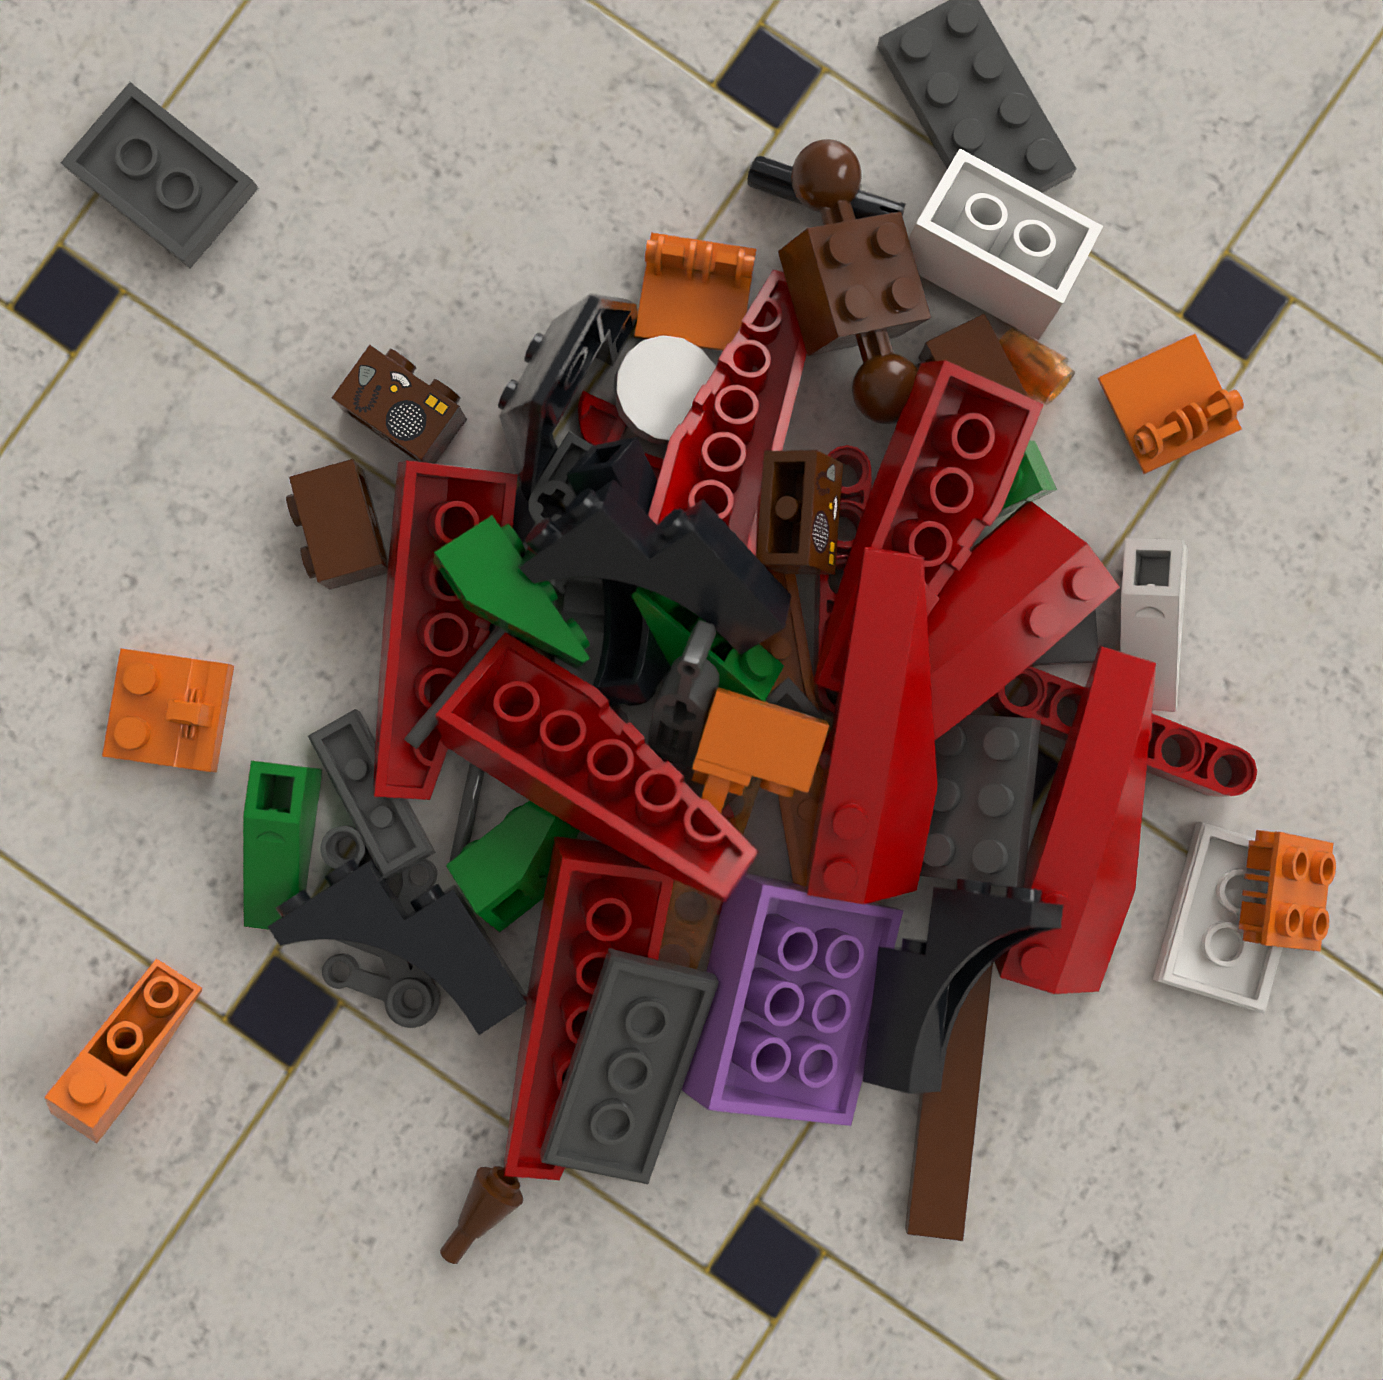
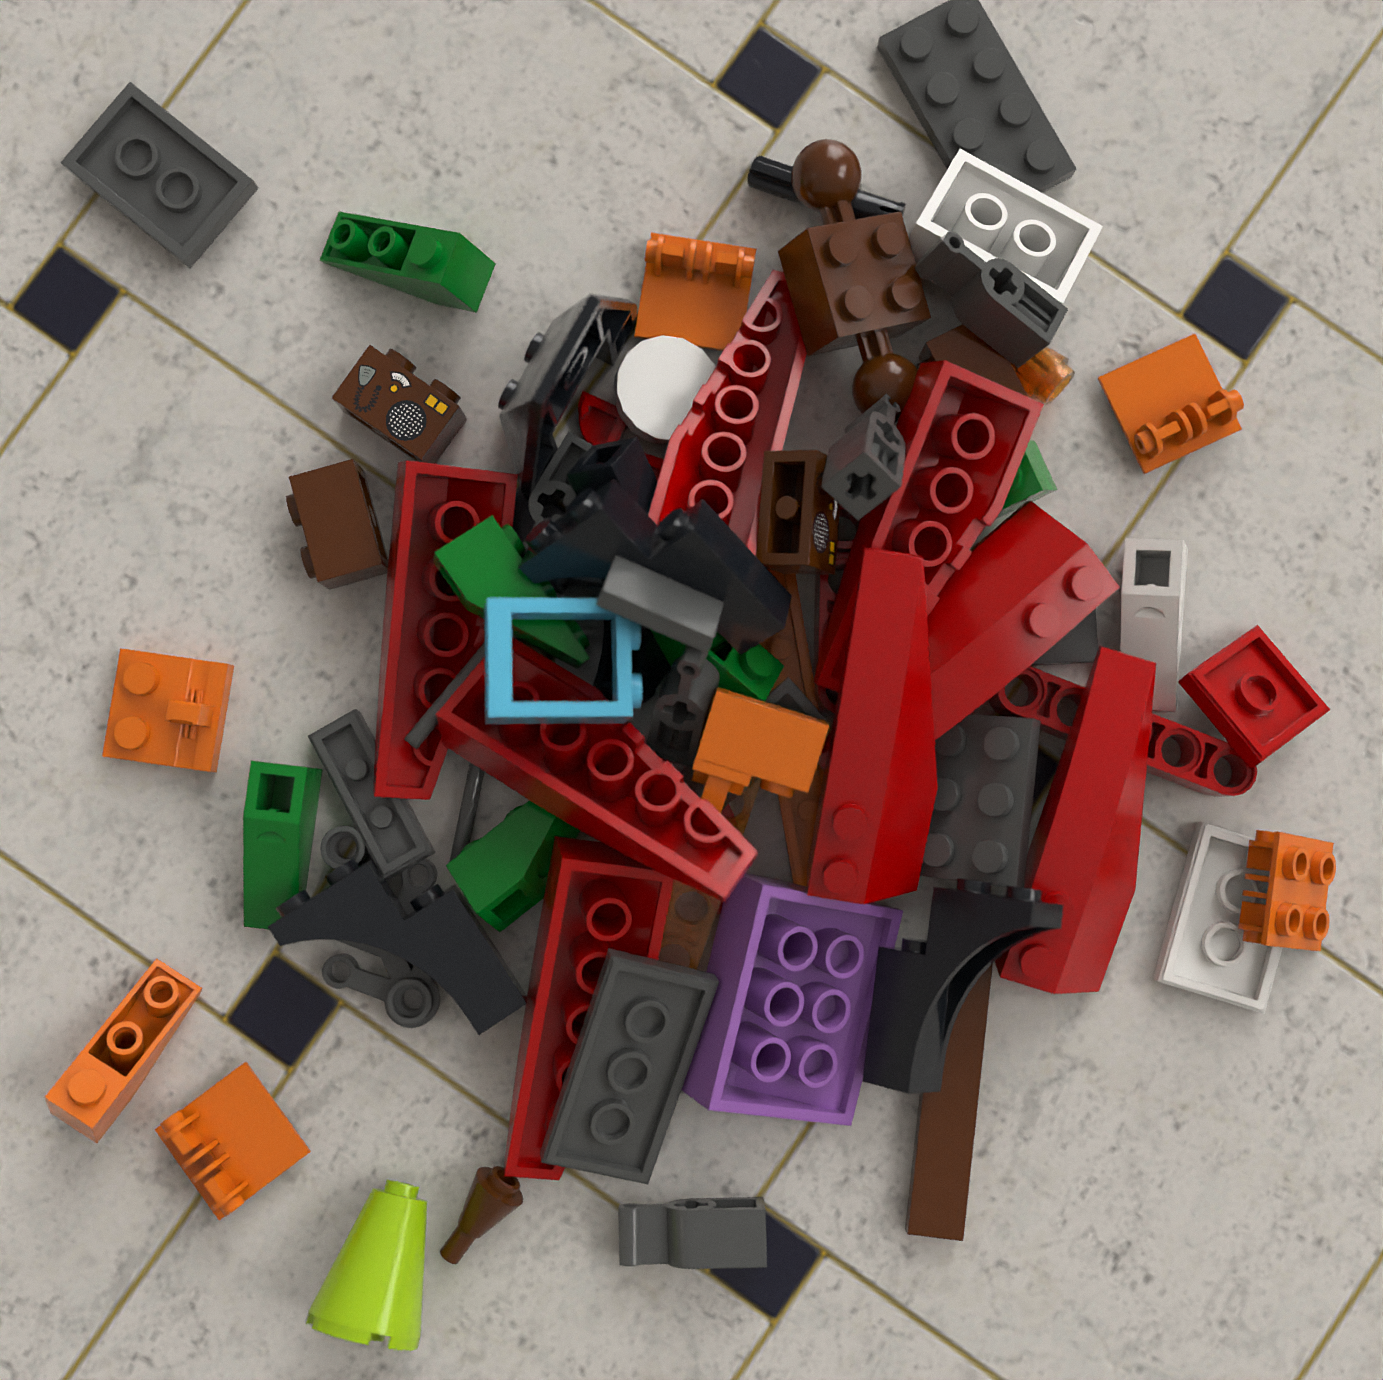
none -> orange hinge [155,1062,311,1220]
none -> lime cone [305,1179,427,1351]
none -> green slope [320,211,496,313]
none -> medium azure window [484,598,642,724]
none -> dark grey tile [596,555,724,653]
none -> dark grey piece [618,1197,767,1269]
none -> dark grey piece [821,394,906,520]
none -> dark grey piece [915,231,1068,368]
none -> red tile [1178,625,1330,769]

